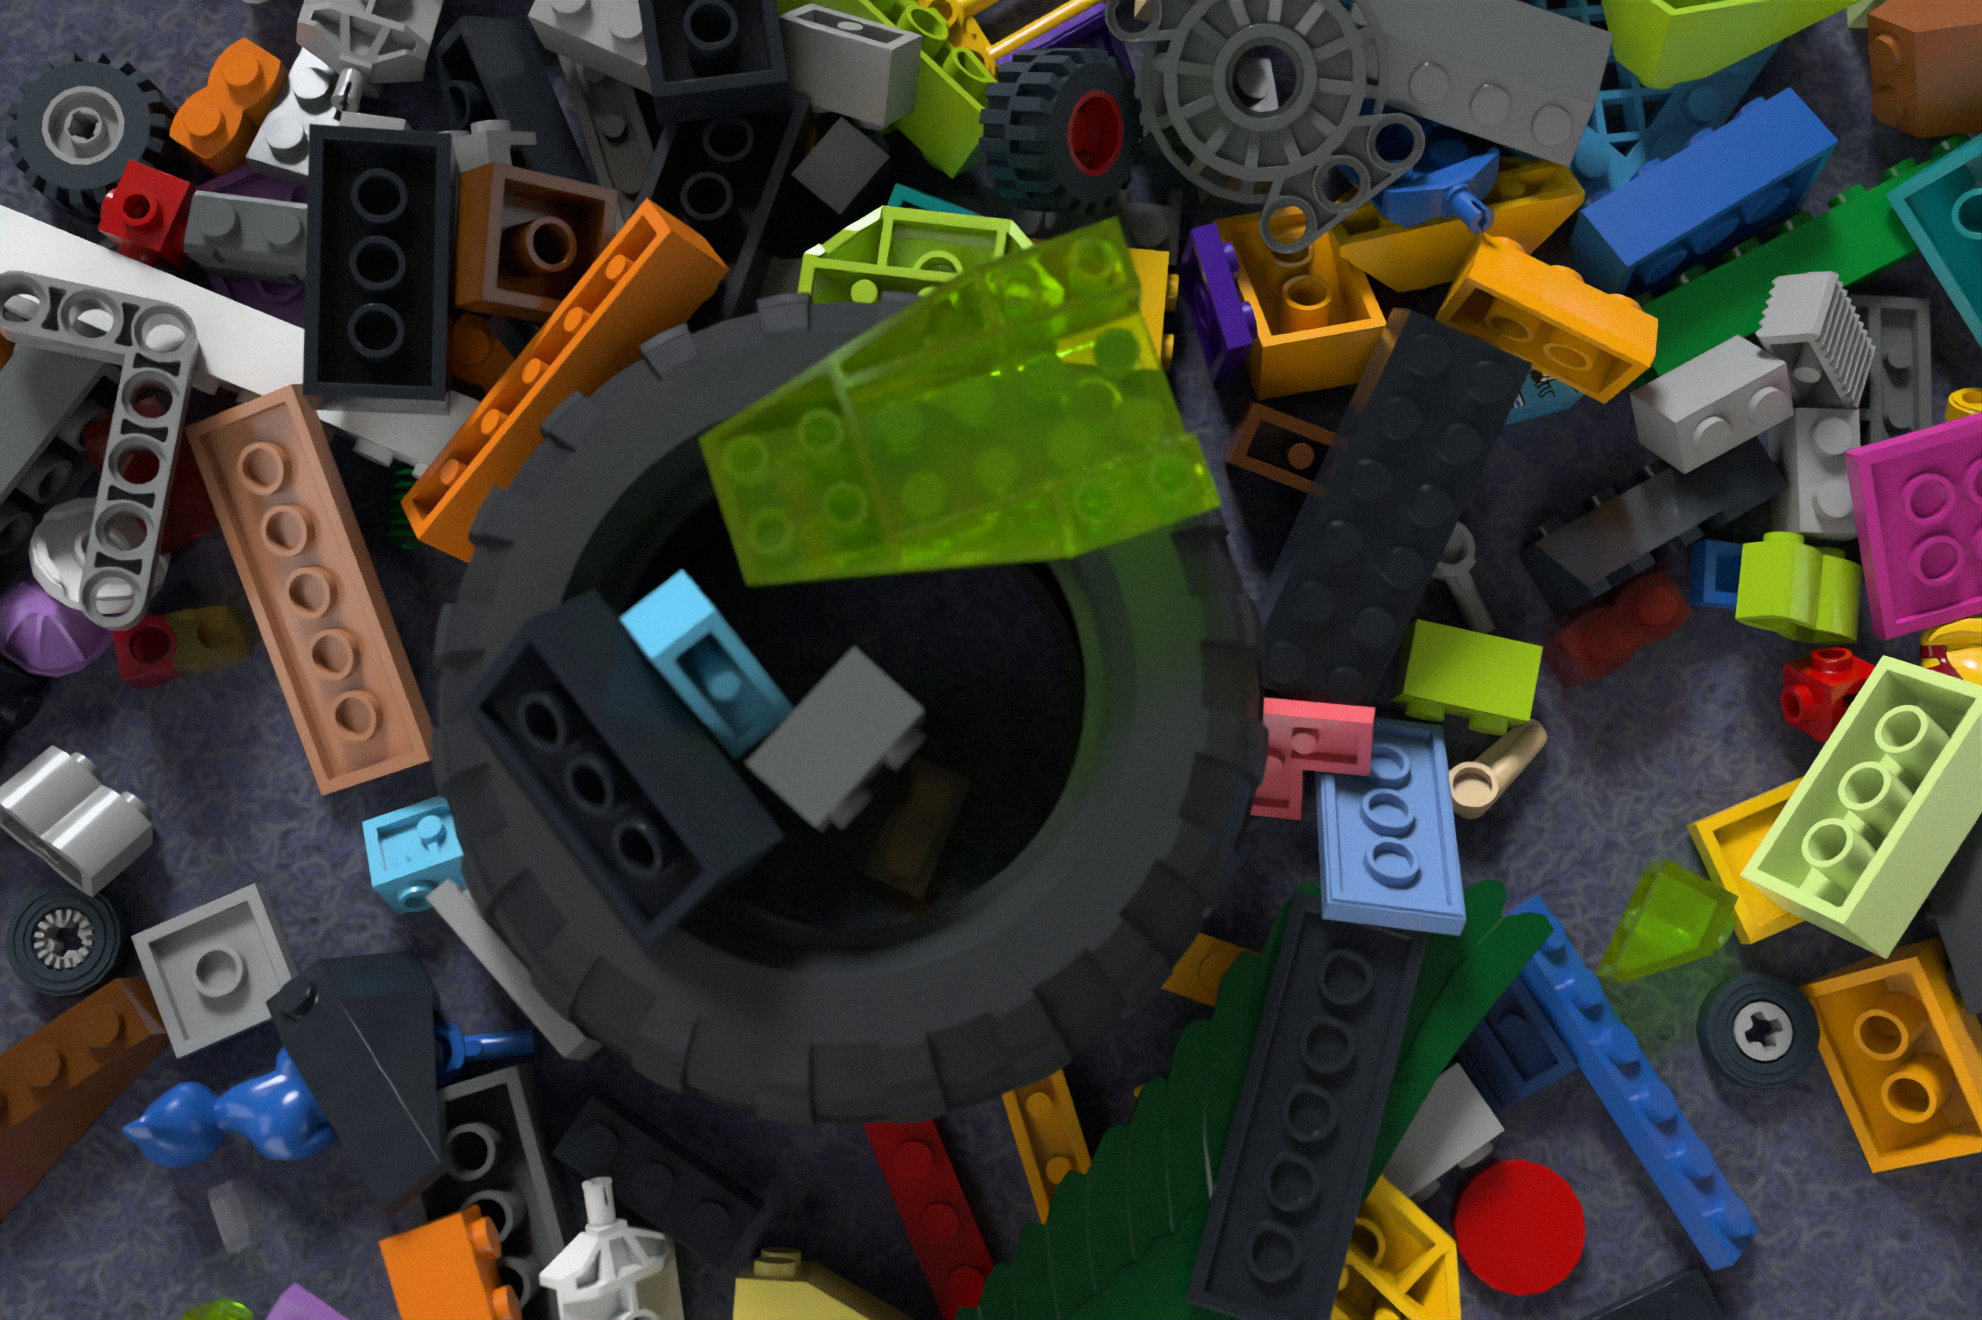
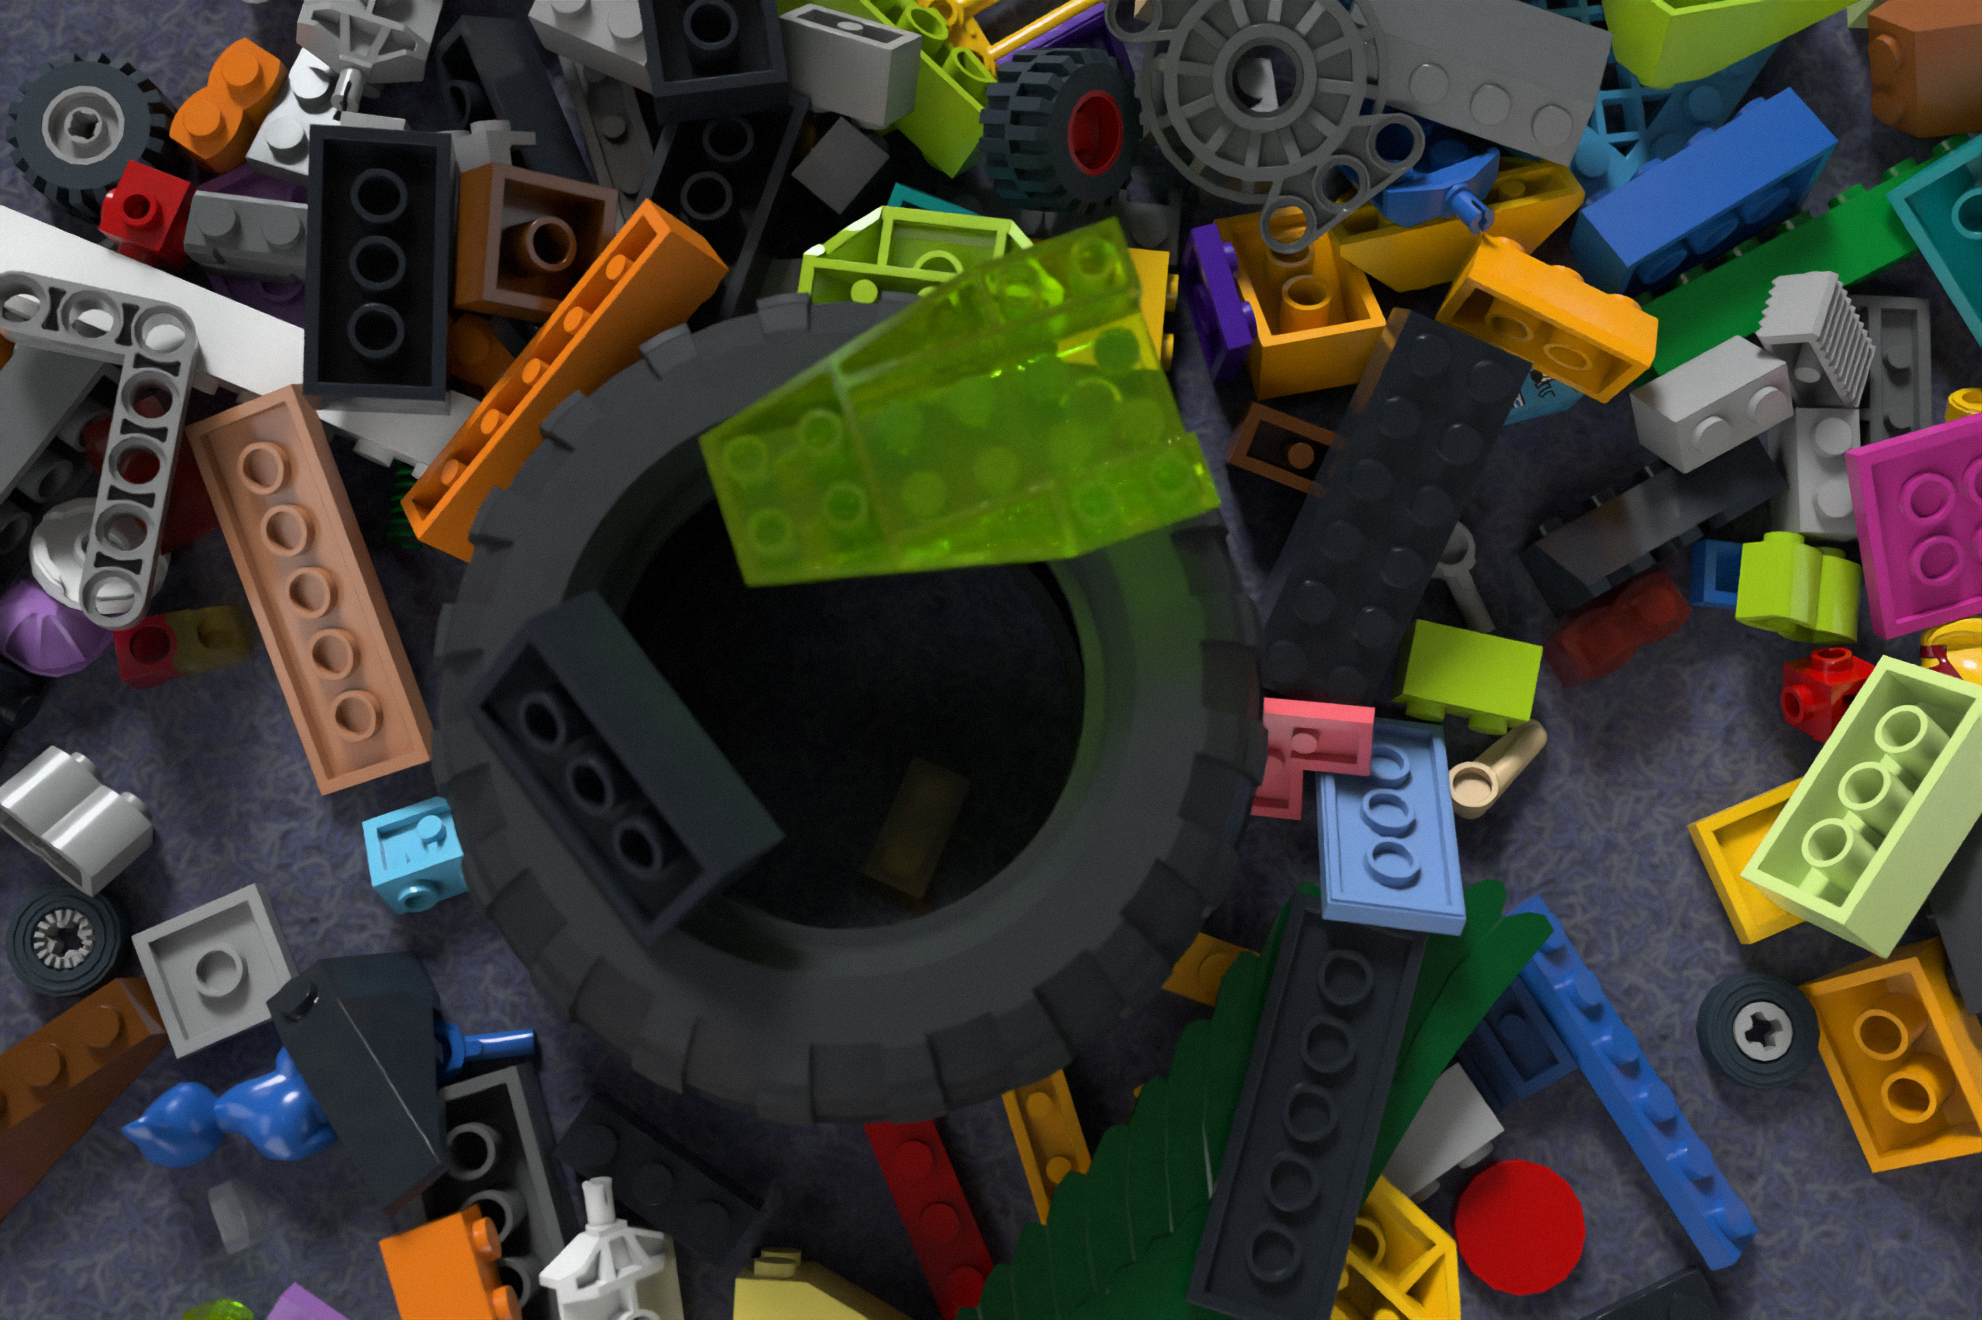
light grey plate [425,879,604,1061] -> none
medium azure slope [620,570,795,760] -> none
dark grey brick [746,647,926,833] -> none
clear neon green slope [1594,859,1739,983] -> none

